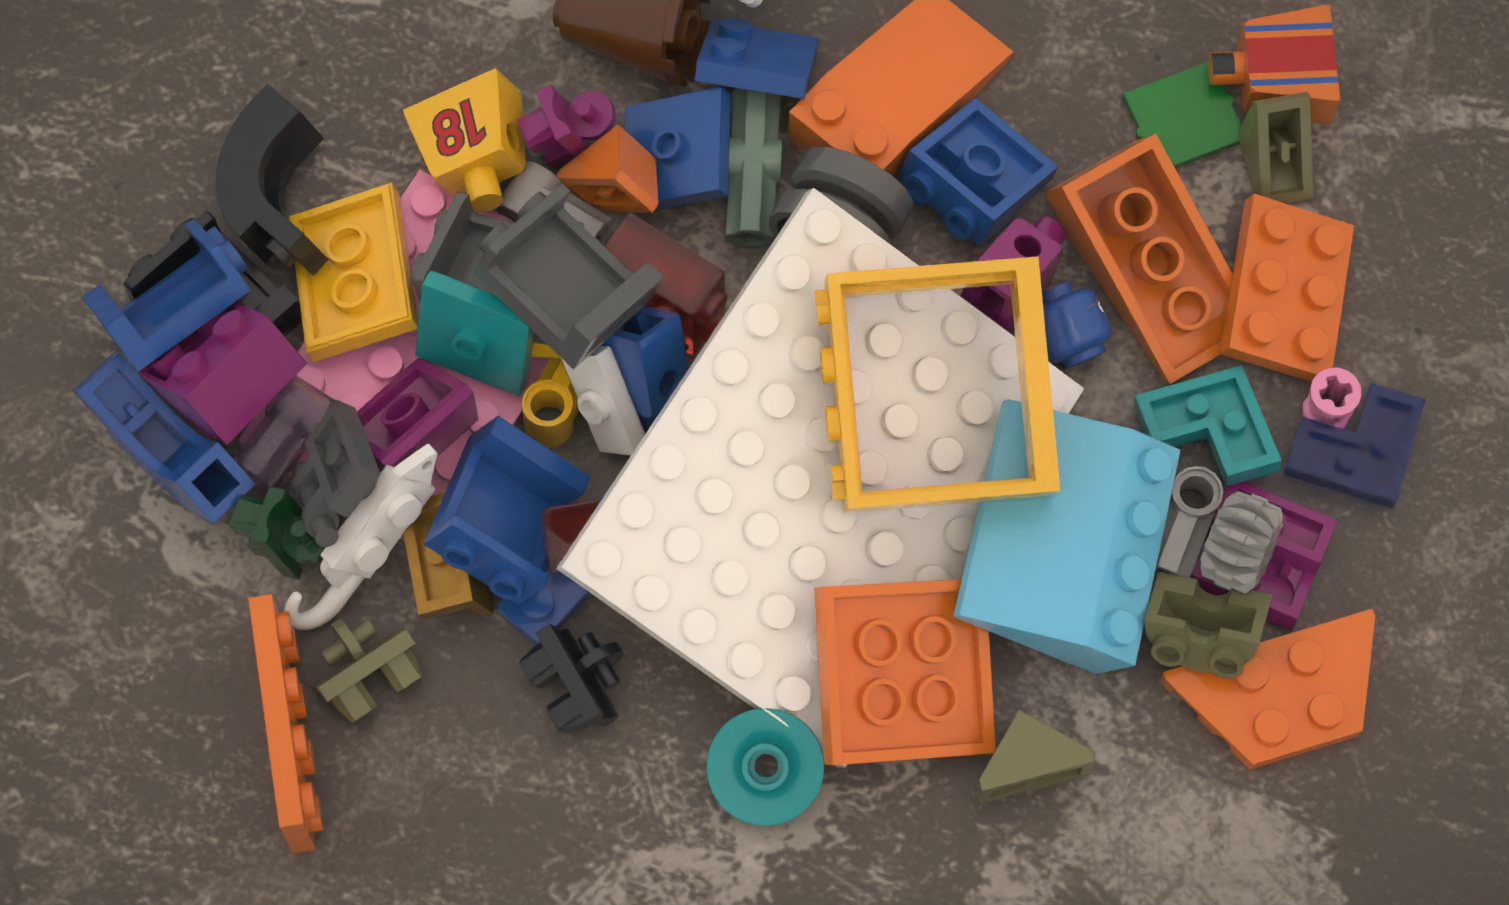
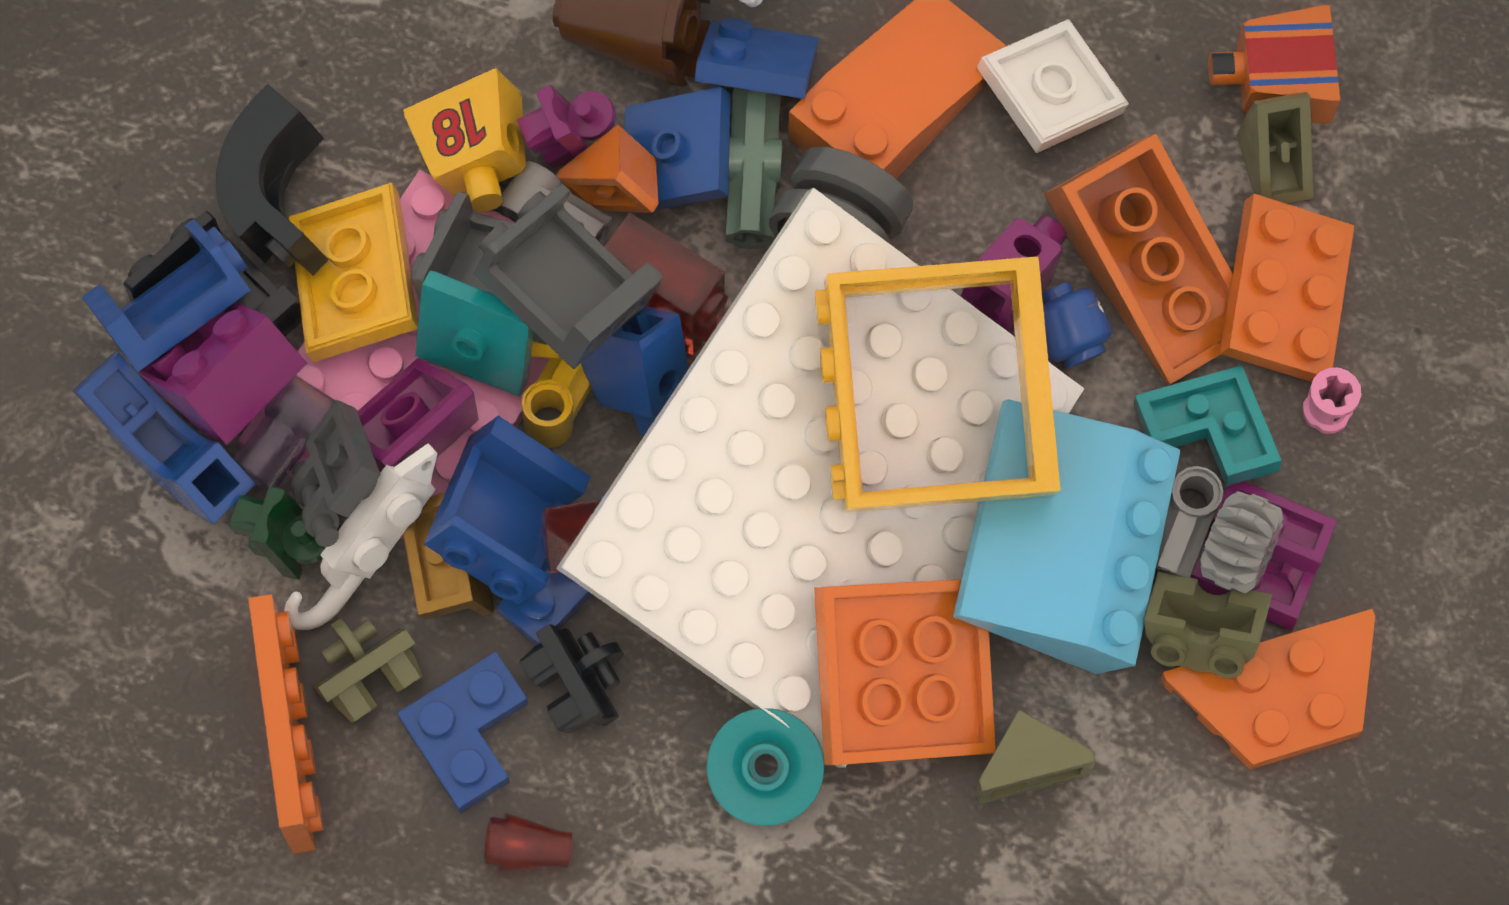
white plate [562,345,645,455] -> none
blue plate [897,98,1059,248] -> none
green piece [1122,62,1242,168] -> none
clear blue plate [1283,383,1426,509] -> none
none -> blue plate [397,652,528,814]
none -> clear red cone [484,812,572,871]
none -> white plate [976,19,1129,153]

